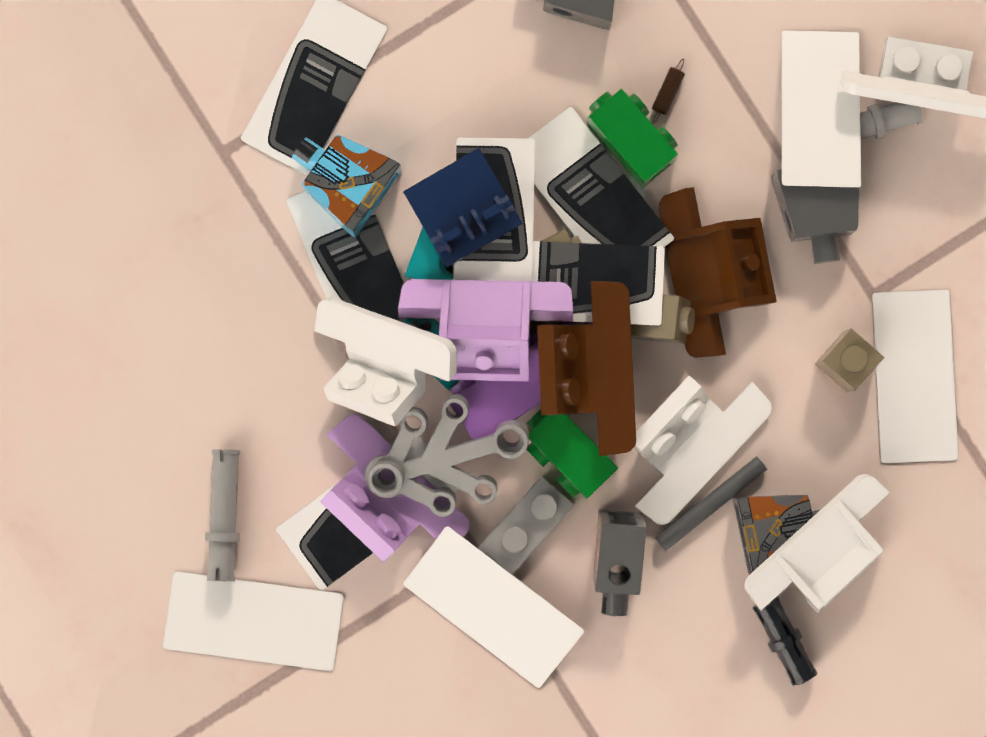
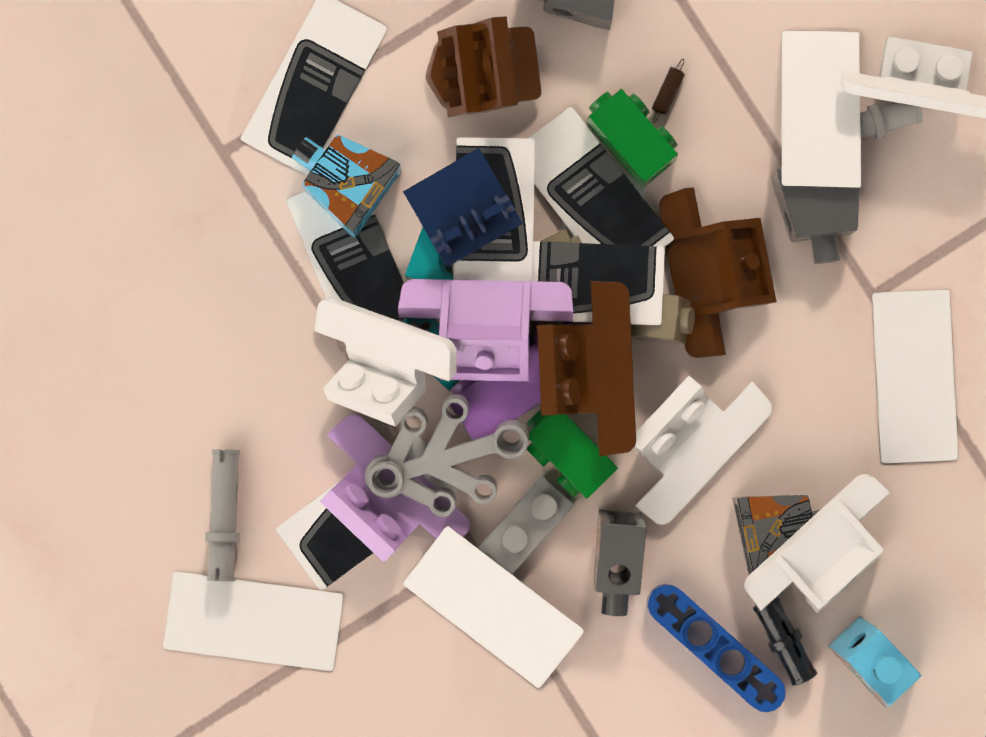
dark grey bar [655,456,767,551] -> none
dark tan brick [815,328,885,392] -> none
none -> reddish brown piece [425,16,541,118]
none -> blue beam [646,584,786,712]
none -> medium azure torso [828,617,922,708]

